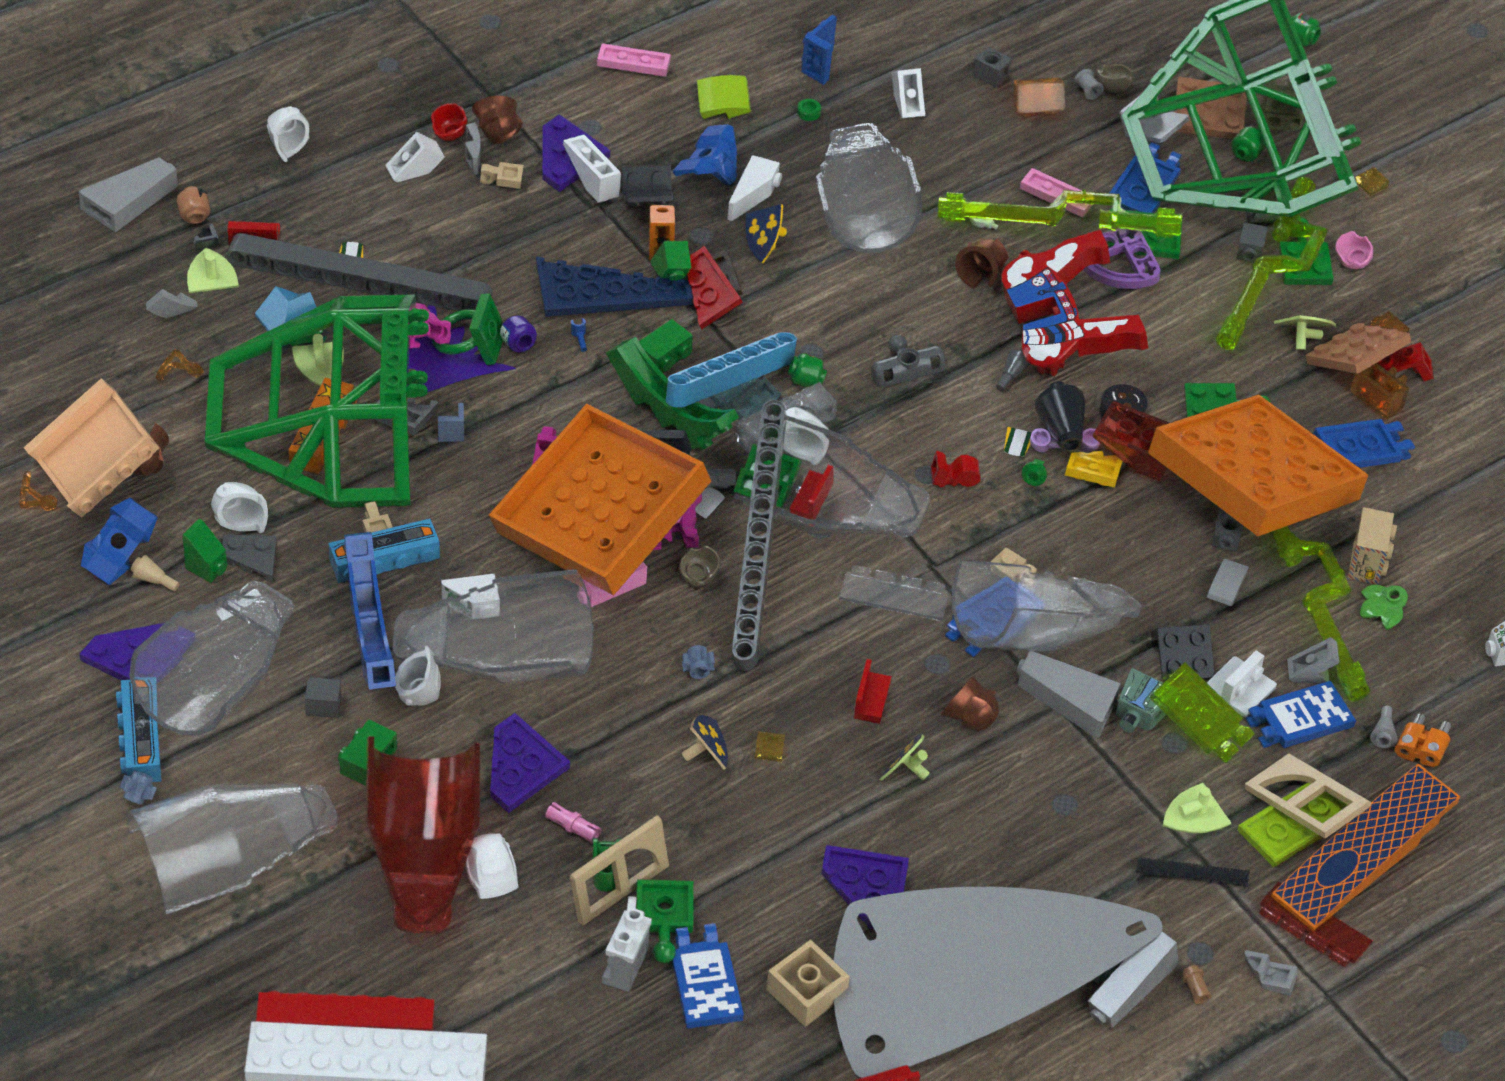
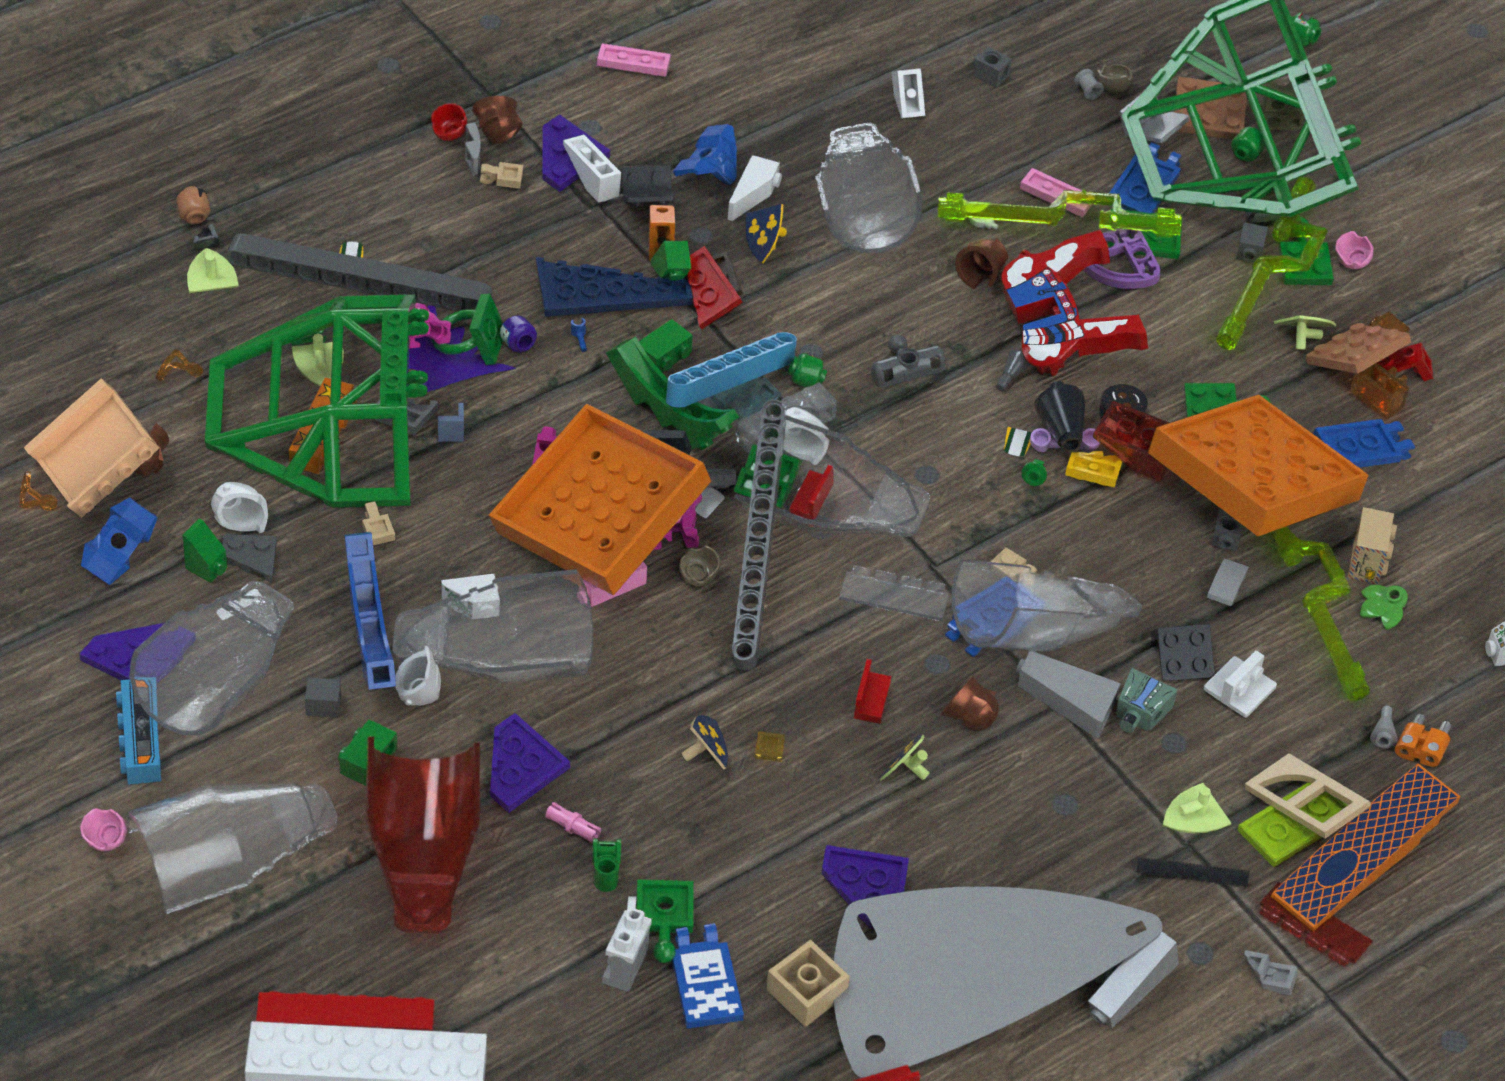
light grey slope [79,157,178,233] -> none
sand blue gear [120,770,157,804] -> none
tan cone [131,555,179,592] -> none
light grey slope [146,289,197,318] -> none
red panel [227,221,280,246] -> none
dark azure slope [255,286,316,347] -> none
white helmet [267,106,309,162] -> none
dark azure brick [328,519,440,583] -> none
white slope [386,132,445,182] -> none
white helmet [461,833,518,899] -> none
tan window [570,815,669,926] -> none
sand blue gear [682,645,715,679] -> none
lime slope [697,75,751,119] -> none
green tile [797,99,821,121] -> none
blue bracket [801,15,837,85] -> none
red leg [930,451,981,488] -> none
clear orange brick [1014,77,1065,116] -> none
clear neon green tile [1149,662,1255,763] -> none
medium nougat pin [1182,965,1212,1004] -> none
blue tile [1246,681,1356,748] -> none
light grey slope [1287,637,1339,683] -> none
clear yellow tile [1355,167,1390,196] -> none
none -> bright pink hair [80,808,127,851]

